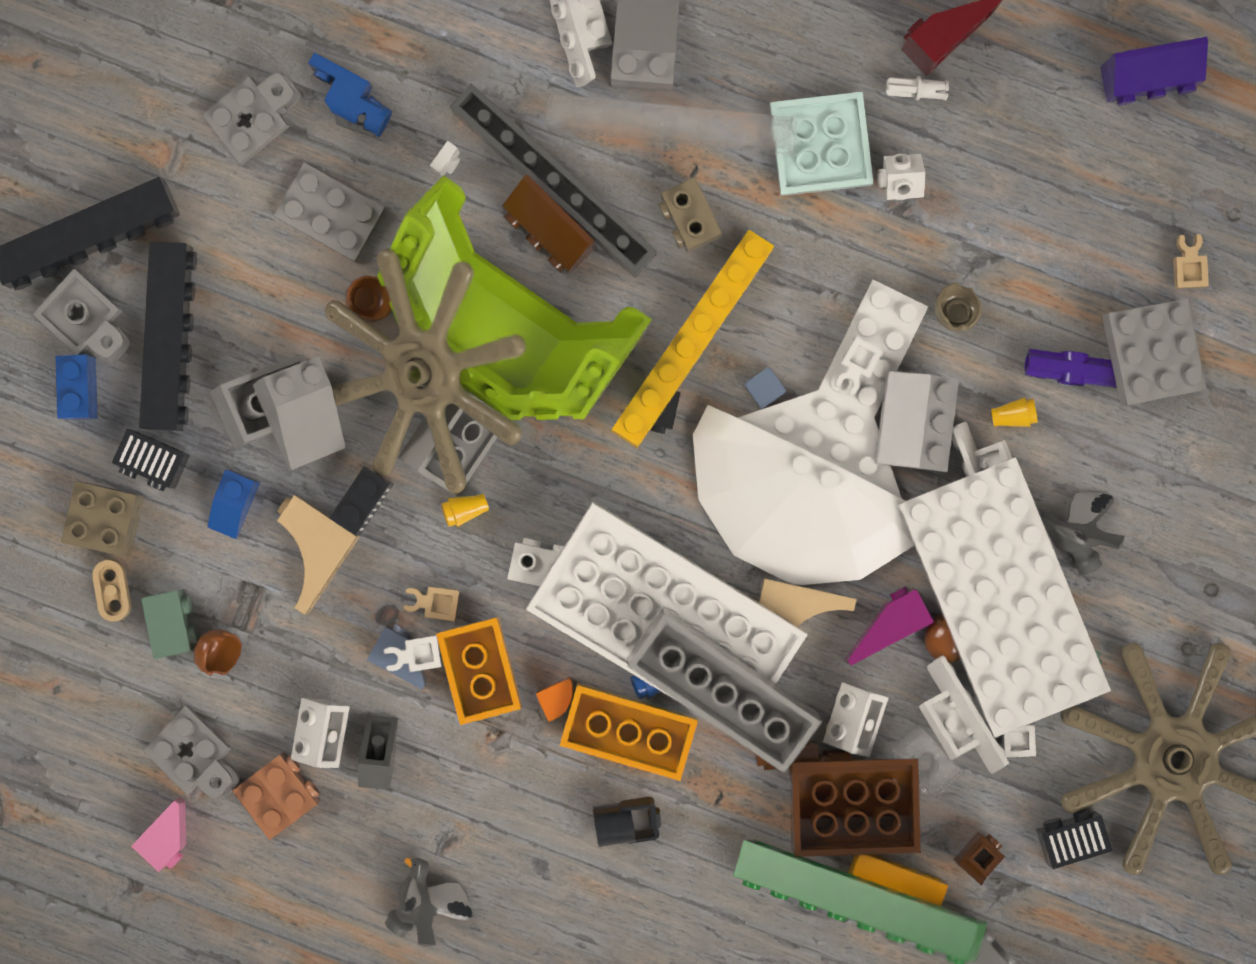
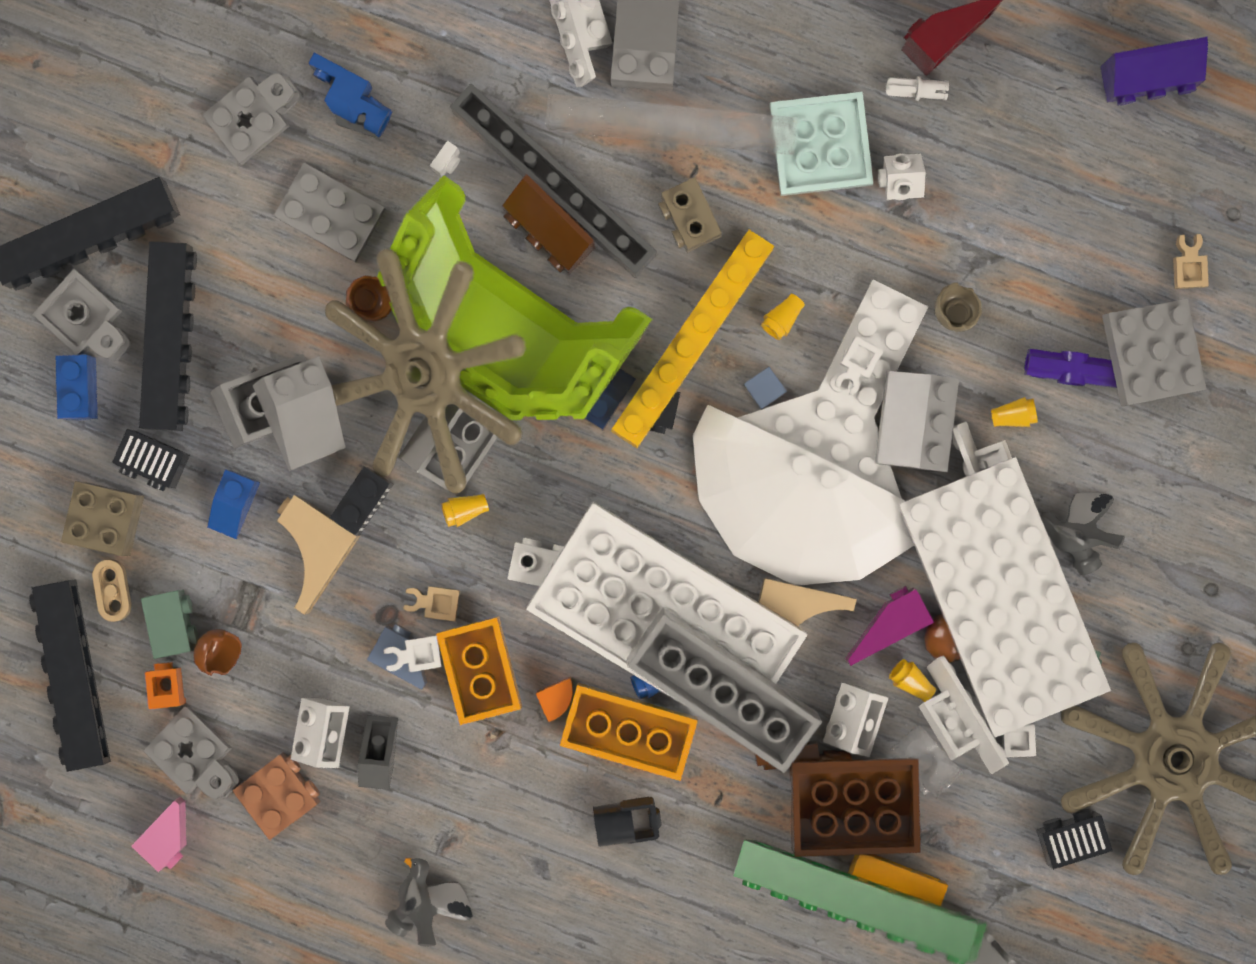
reddish brown window [953,832,1005,886] -> none
none -> black brick [29,579,111,772]
none -> orange brick [145,662,186,709]
none -> dark blue slope [585,368,636,431]
none -> yellow cone [761,294,805,340]
none -> yellow cone [889,659,936,702]

